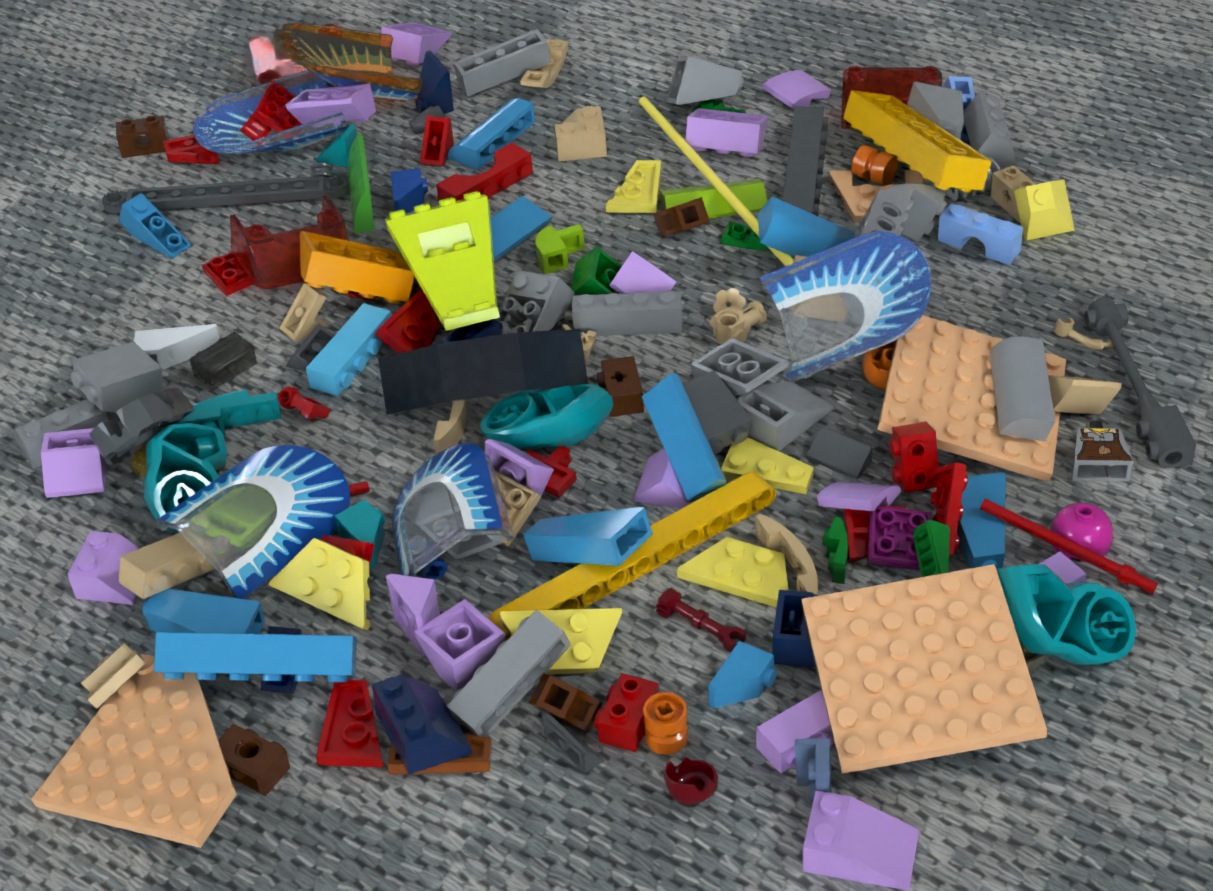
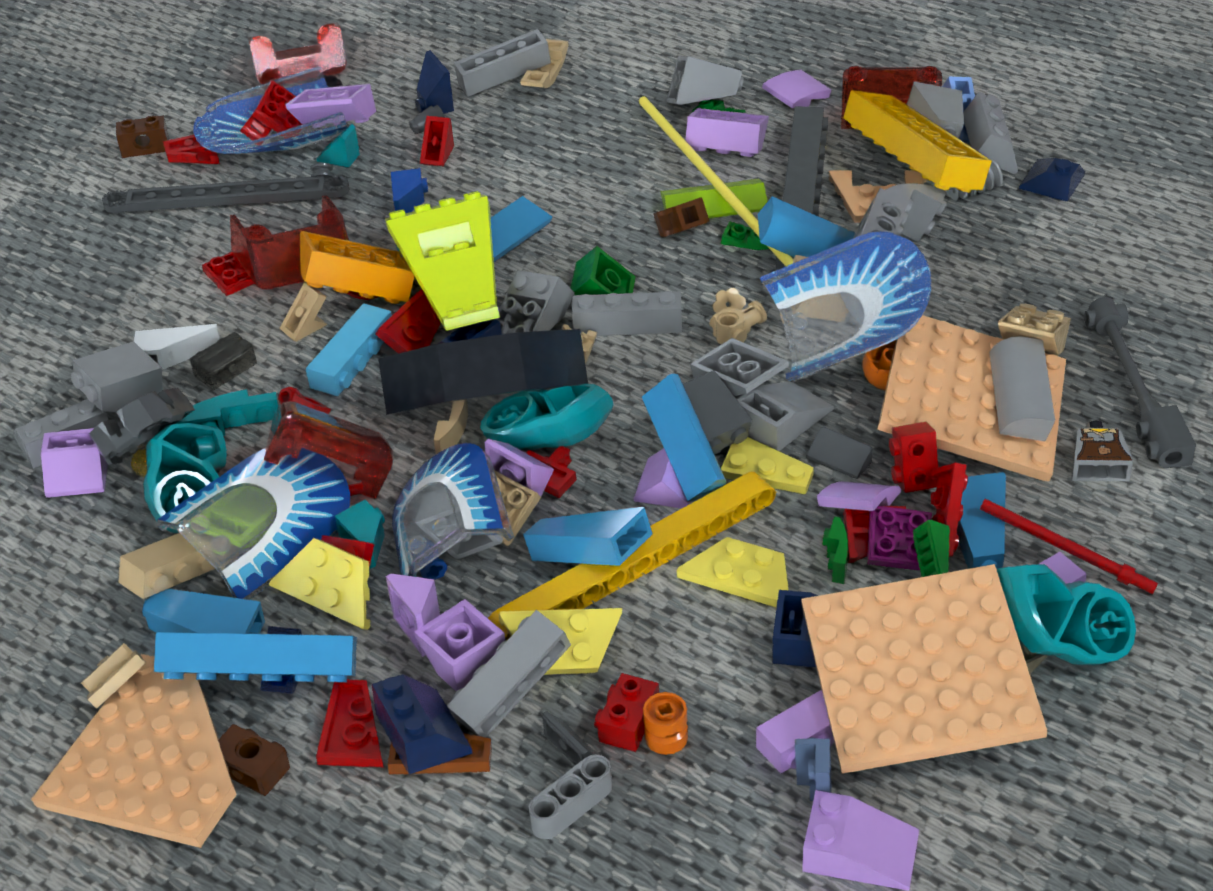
lavender slope [67,531,140,605] -> none
dark azure slope [119,193,192,259] -> none
clear orange windscreen [273,23,423,103] -> none
dark grey slope [286,323,335,372] -> none
bright green slope [347,134,374,234] -> none
lavender slope [379,22,452,66] -> none
red arch [436,142,533,202] -> none
dark azure brick [448,98,535,170] -> none
reddish brown brick [529,673,603,732] -> none
lime brick [535,224,585,275] -> none
tan slope [554,106,607,161] -> none
reddish brown brick [597,356,644,417] -> none
light yellow wing [606,160,662,213] -> none
lavender slope [609,251,677,294] -> none
dark red piece [656,588,746,652] -> none
dark red hair [663,757,718,805] -> none
dark azure slope [708,641,777,708] -> none
tan slope [755,514,818,595] -> none
orange wheel [851,145,898,186] -> none
light blue arch [938,203,1023,265] -> none
tan brick [990,165,1036,223] -> none
light yellow slope [1014,179,1075,241] -> none
tan slope [1048,375,1122,414] -> none
dark pink cylinder [1050,502,1113,562] -> none
tan piece [1054,318,1114,350] -> none
none -> clear red windscreen [264,401,394,499]
none -> light grey beam [529,754,612,839]
none -> tan slope [998,304,1071,356]
none -> dark blue slope [1019,158,1085,202]

